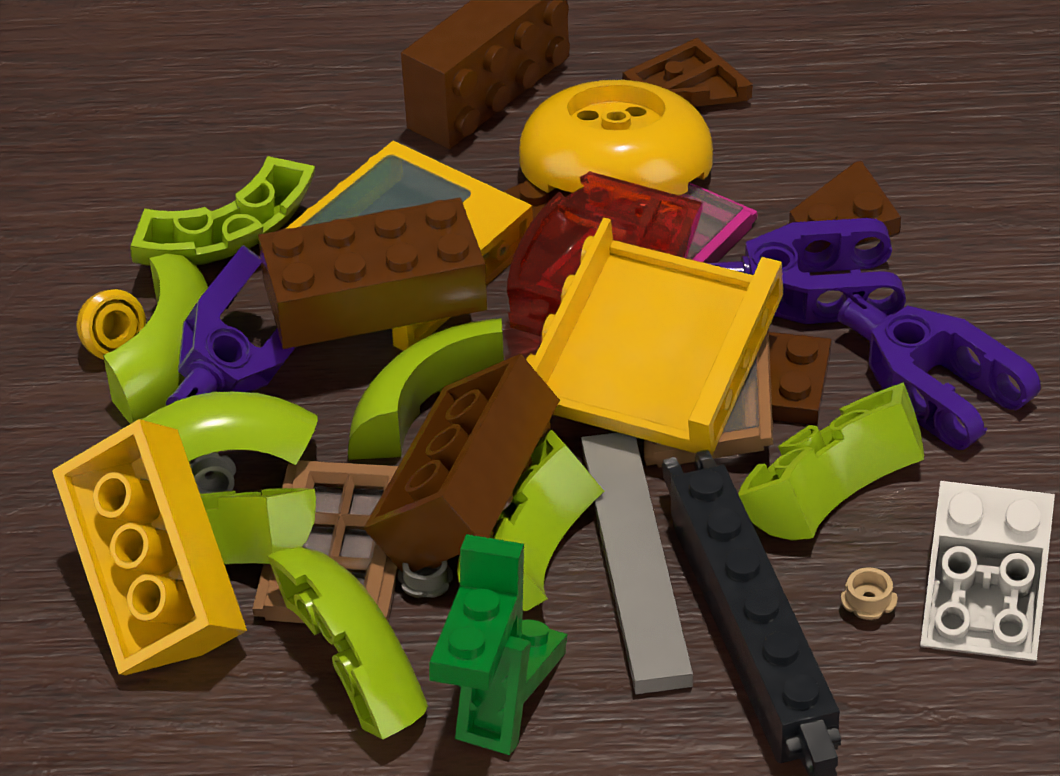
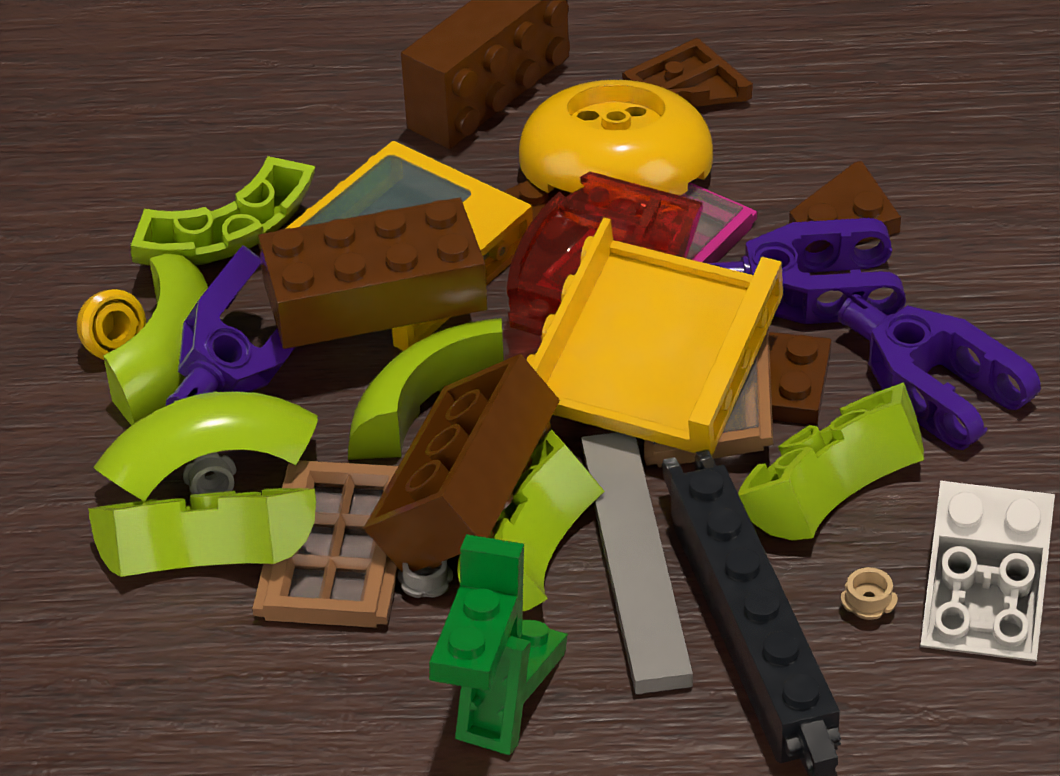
yellow slope [52,419,247,675] -> none
lime brick [267,547,428,739] -> none

